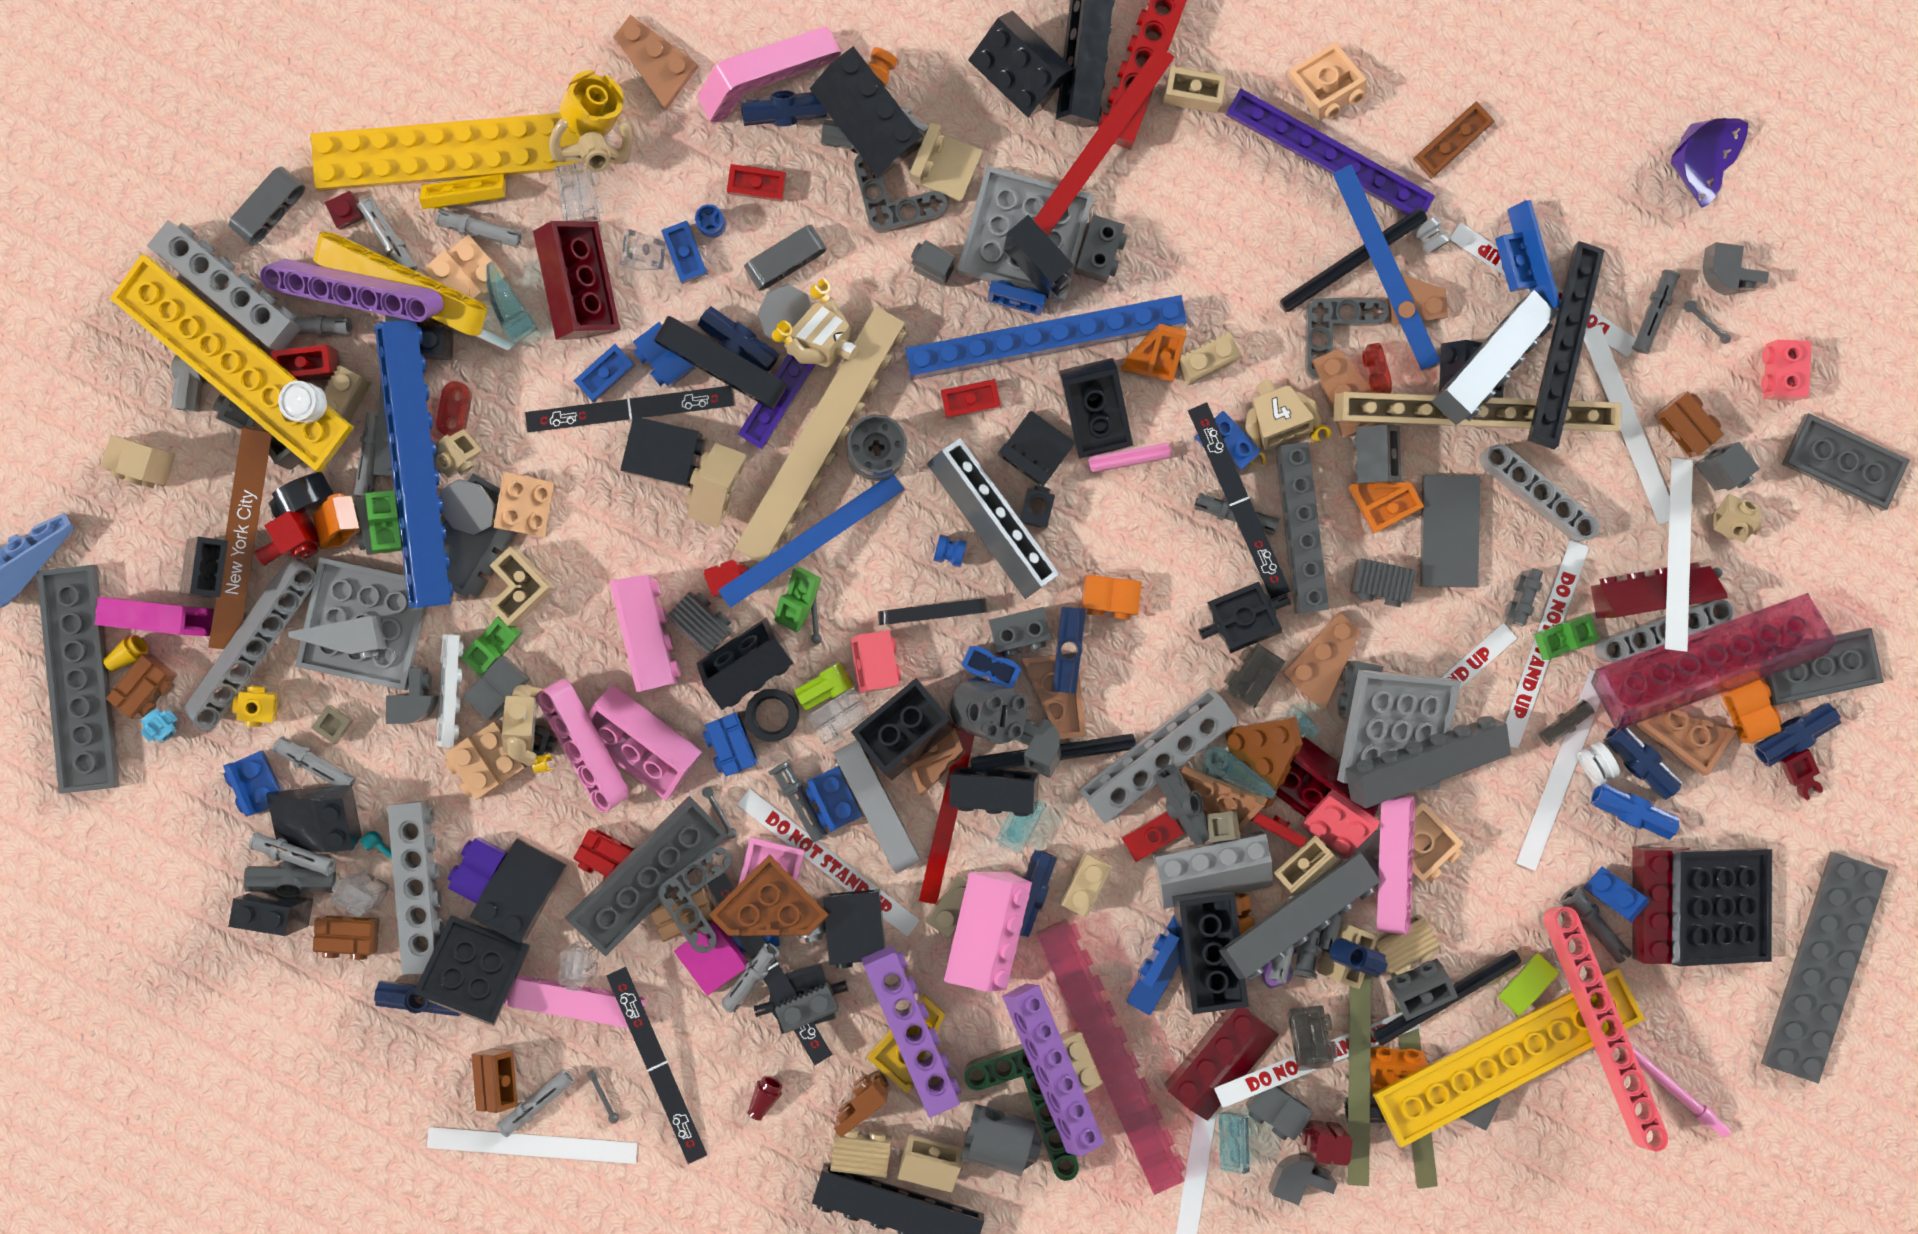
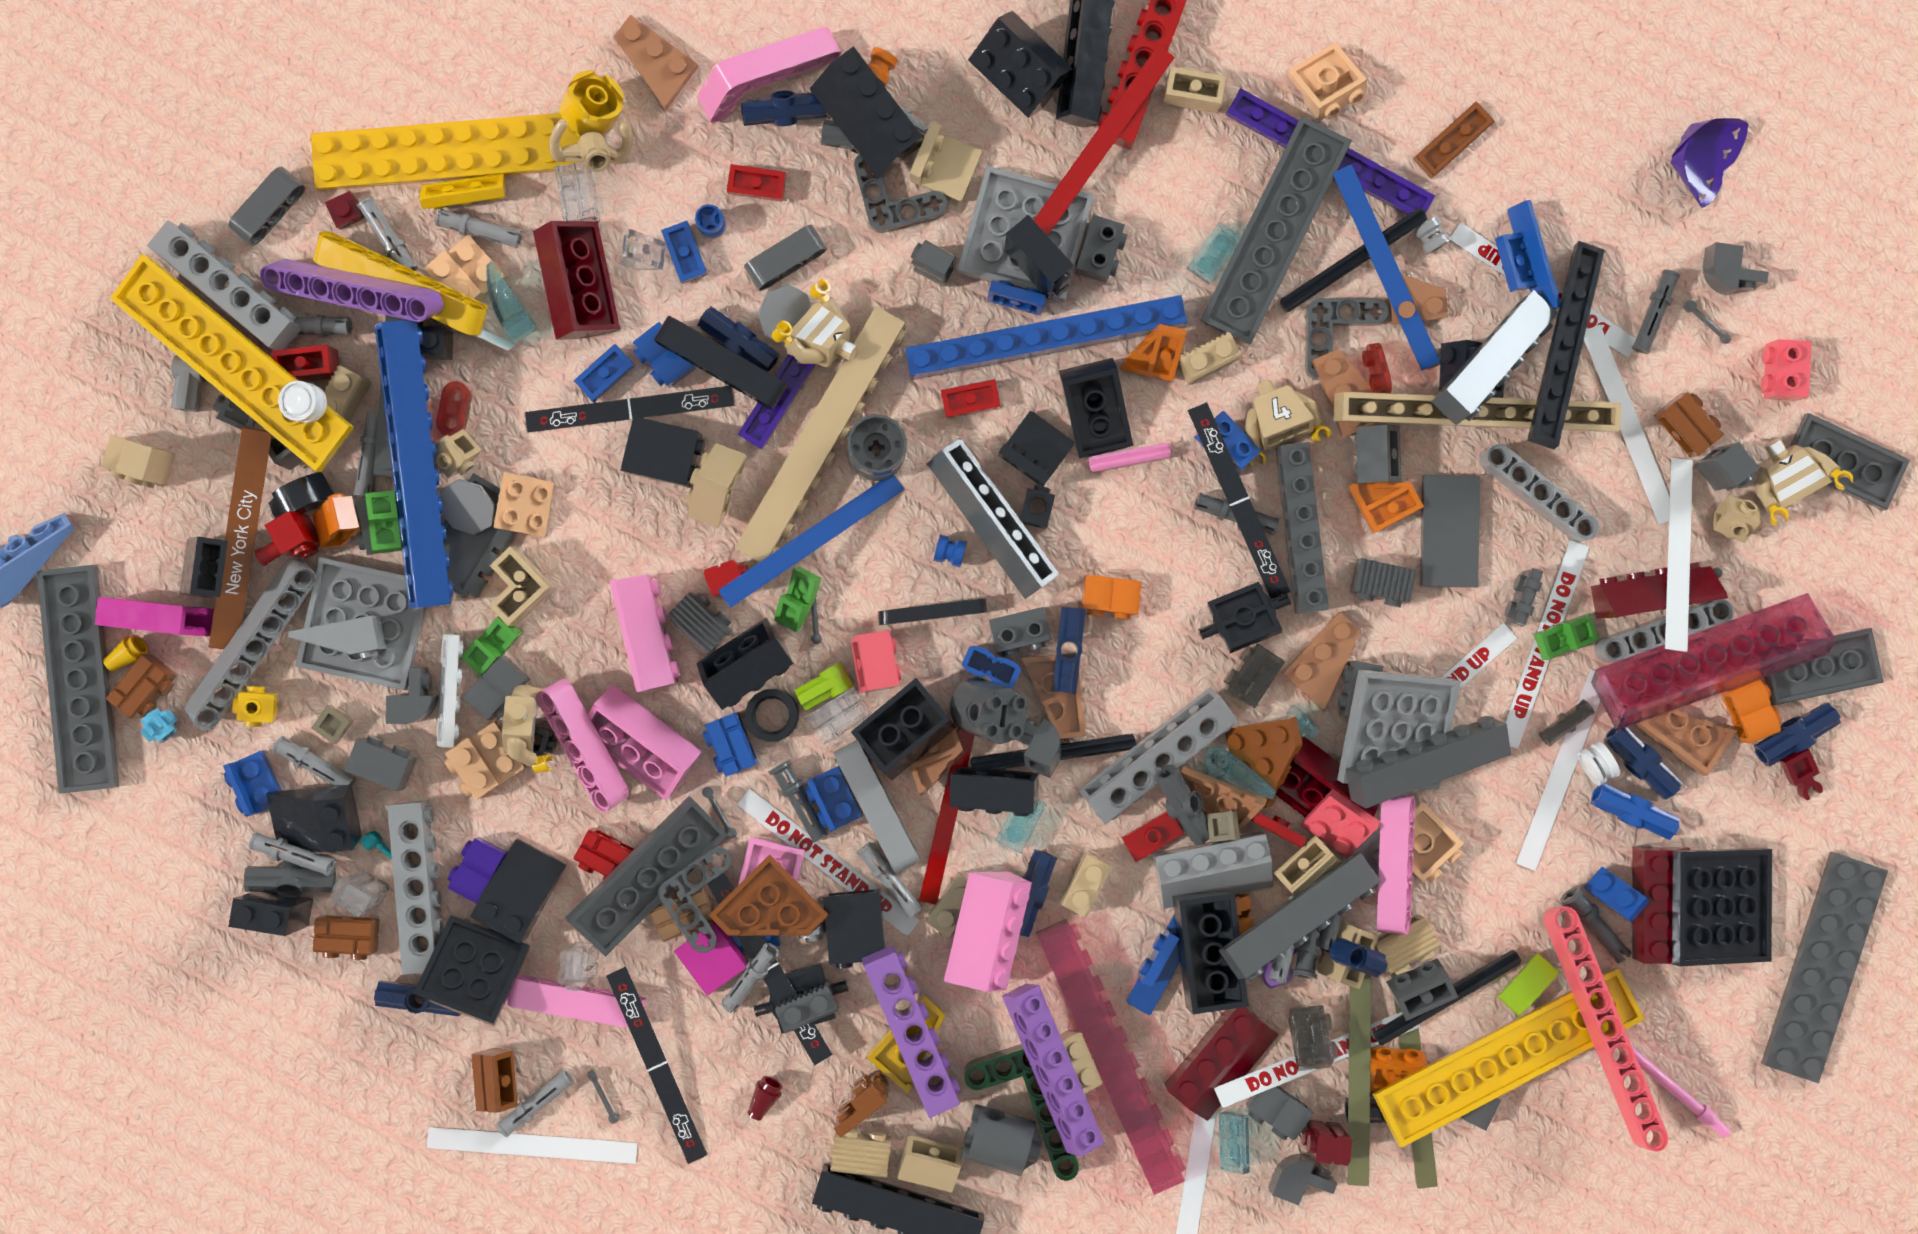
none -> dark grey brick [344,735,417,791]
none -> light grey pin [857,842,923,918]
none -> clear light blue plate [1186,222,1241,285]
none -> dark grey plate [1200,116,1352,345]
none -> tan torso [1756,438,1853,526]

